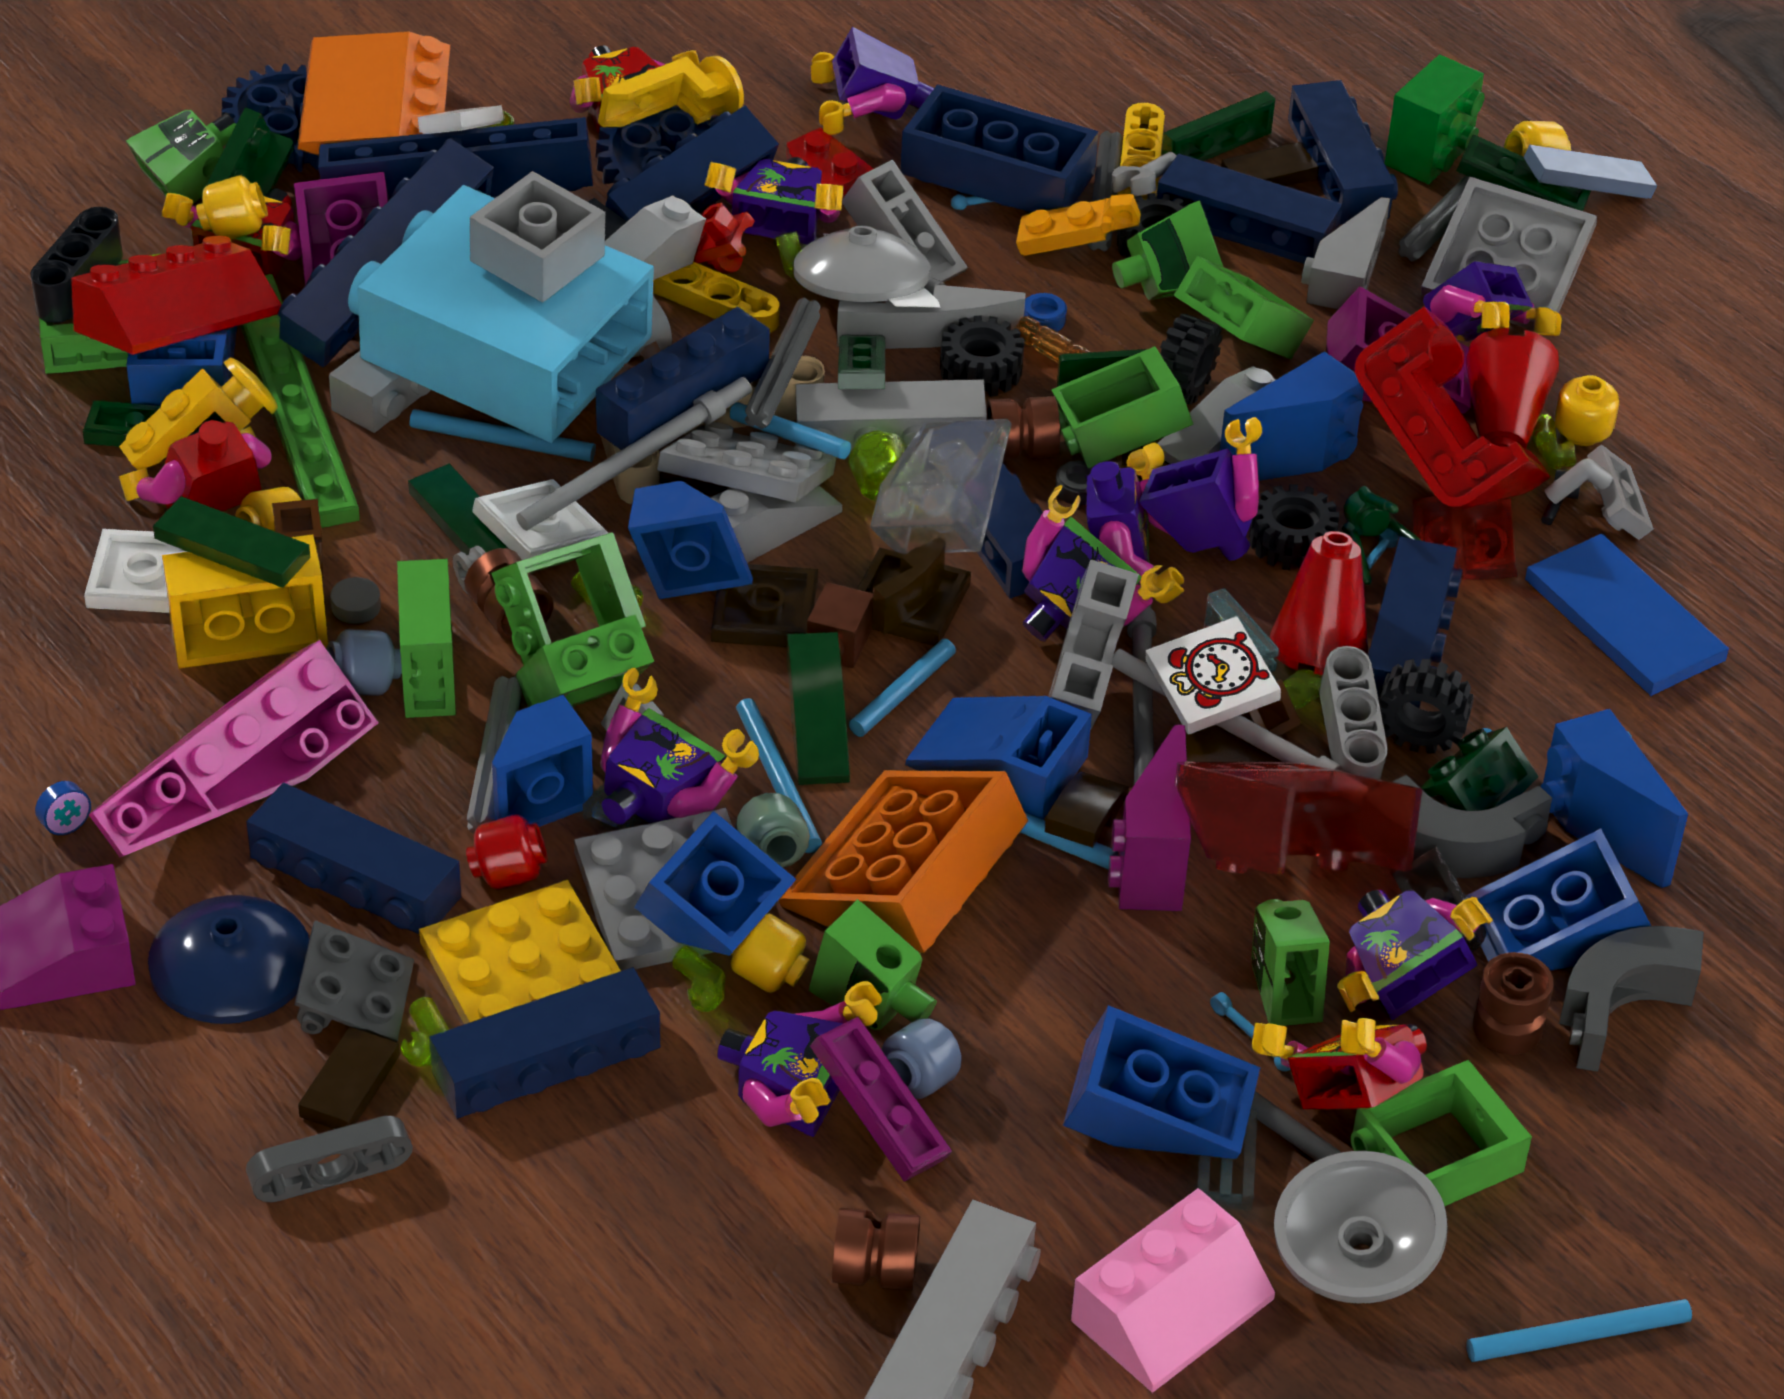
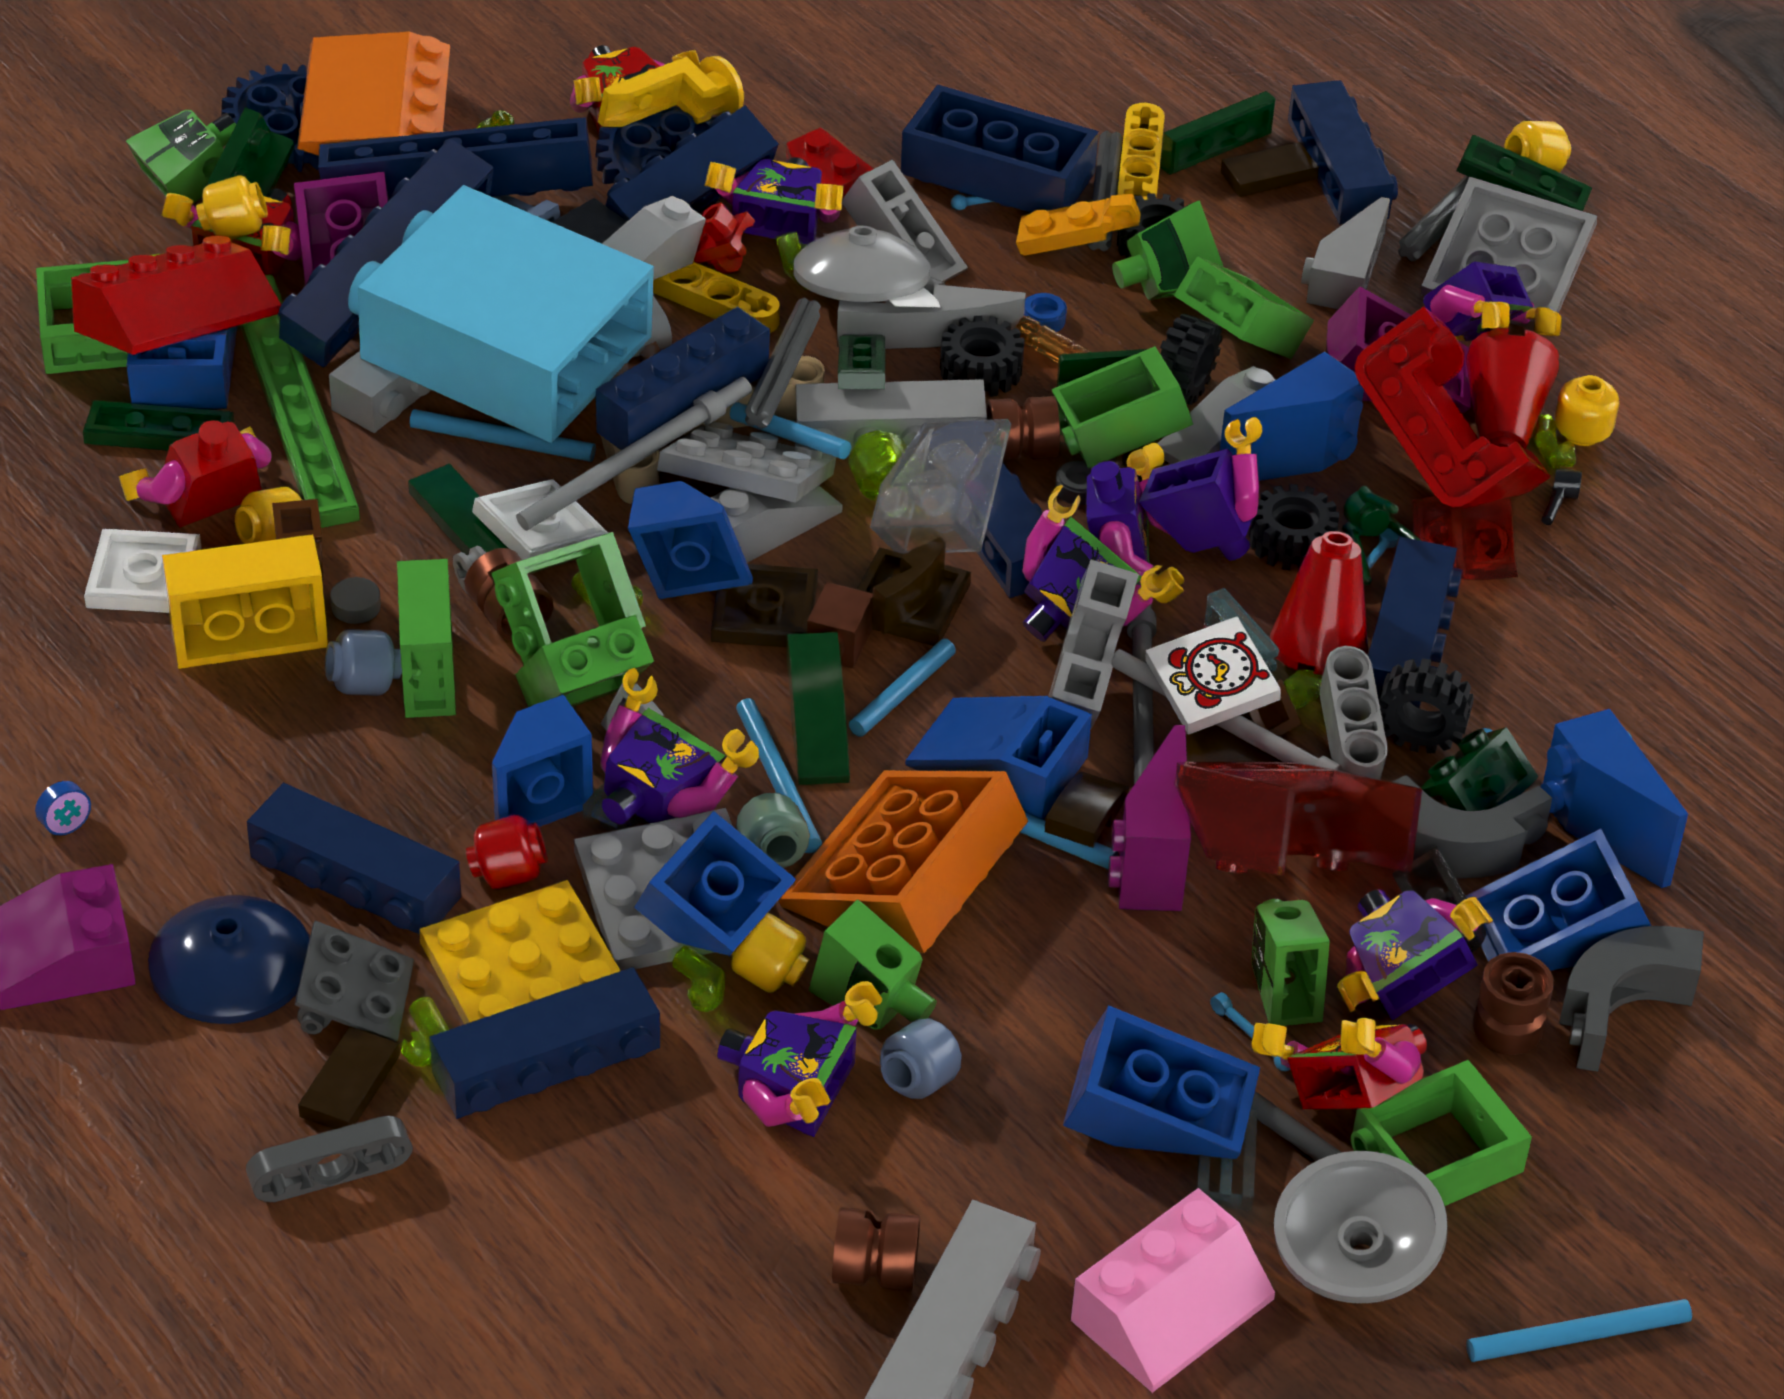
black beam [30,207,123,323] -> none
dark pink wedge [89,640,378,857] -> none
yellow piece [119,358,278,470] -> none
dark green tile [153,496,311,588] -> none
white tile [418,105,503,134] -> none
light grey axle [467,676,522,834] -> none
light grey brick [470,171,605,303] -> none
magenta tile [810,1017,952,1182] -> none
dark purple torso [811,27,934,135] -> none
light grey bar [1112,152,1177,197] -> none
dark blue brick [1157,154,1343,264] -> none
green brick [1384,54,1485,185] -> none
tile [1524,145,1657,199] -> none
blue tile [1525,534,1729,696] -> none
light grey plate [1545,444,1654,540] -> none

